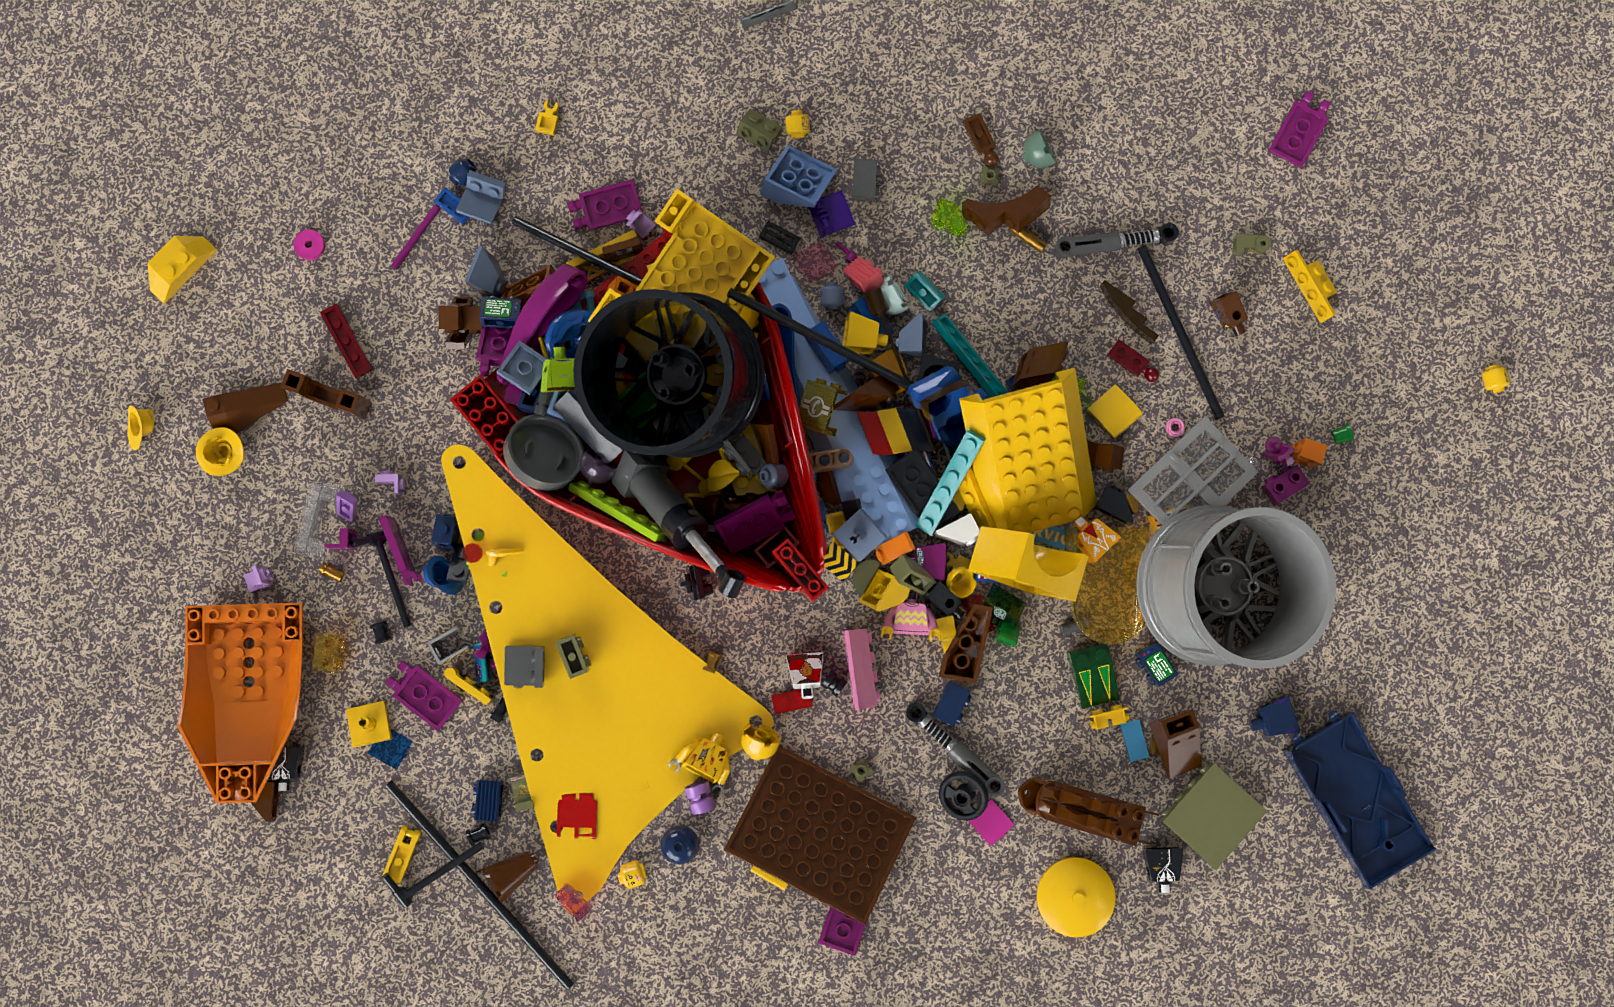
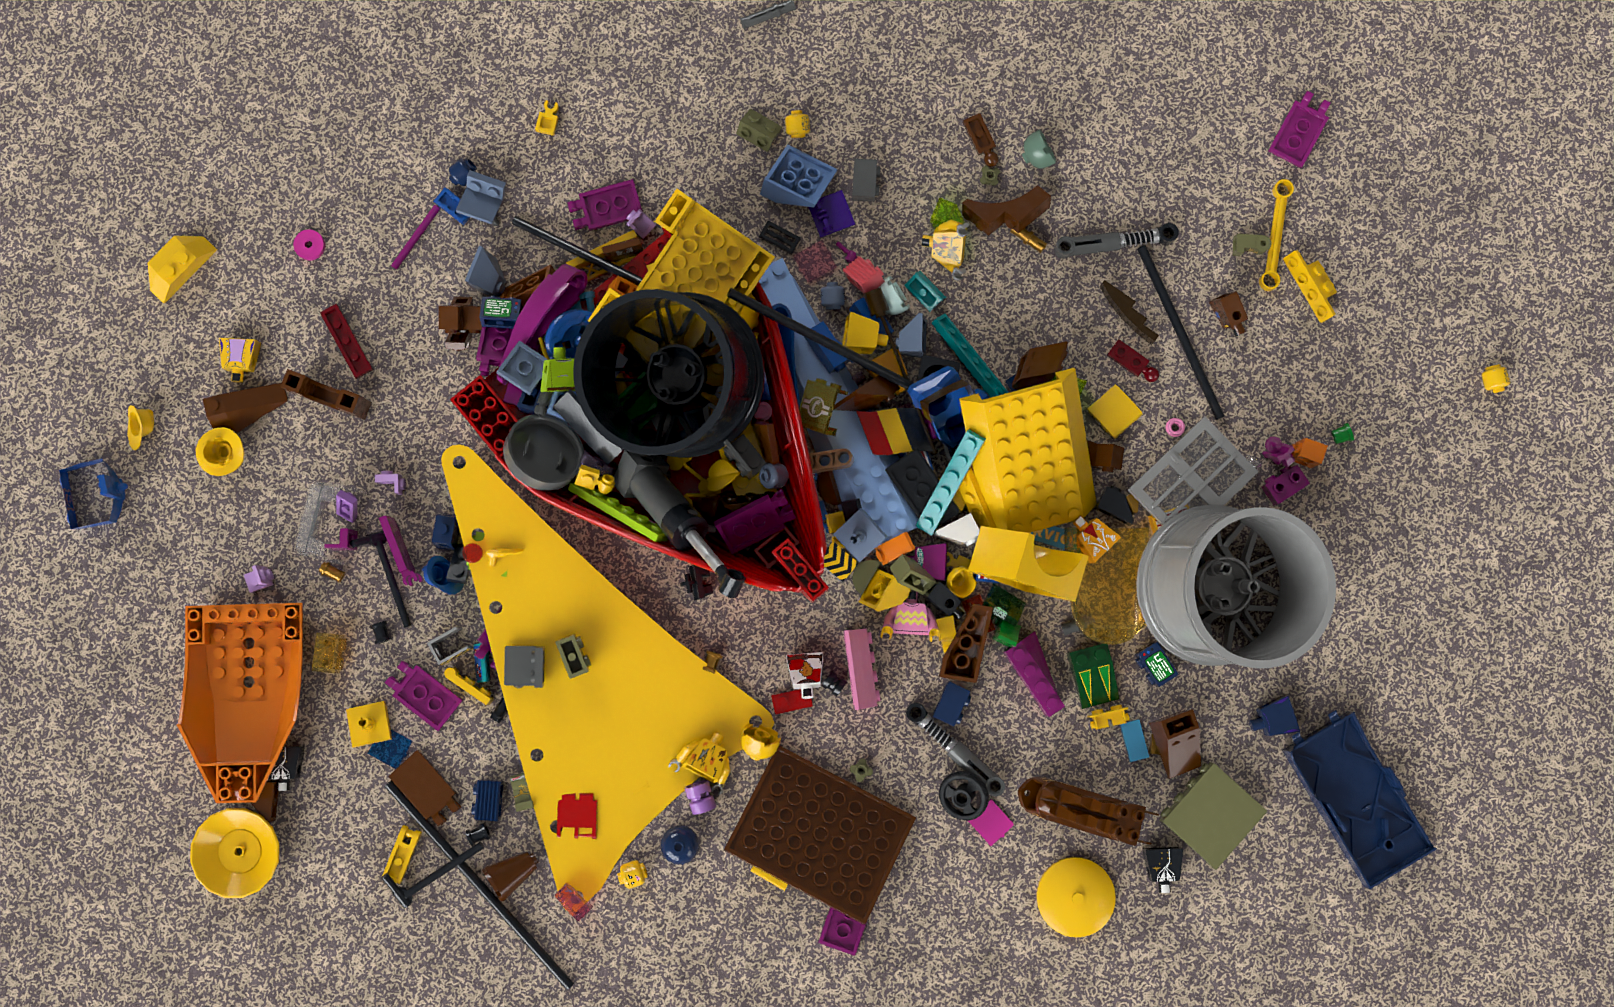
none -> blue piece [59,459,128,529]
none -> yellow dish [190,808,279,898]
none -> yellow torso [219,338,261,383]
none -> reddish brown tile [388,750,462,826]
none -> yellow plate [575,464,615,494]
none -> bright pink plate [754,402,772,421]
none -> yellow torso [922,219,970,281]
none -> magenta wedge [1003,631,1065,717]
none -> yellow piece [1259,179,1294,291]

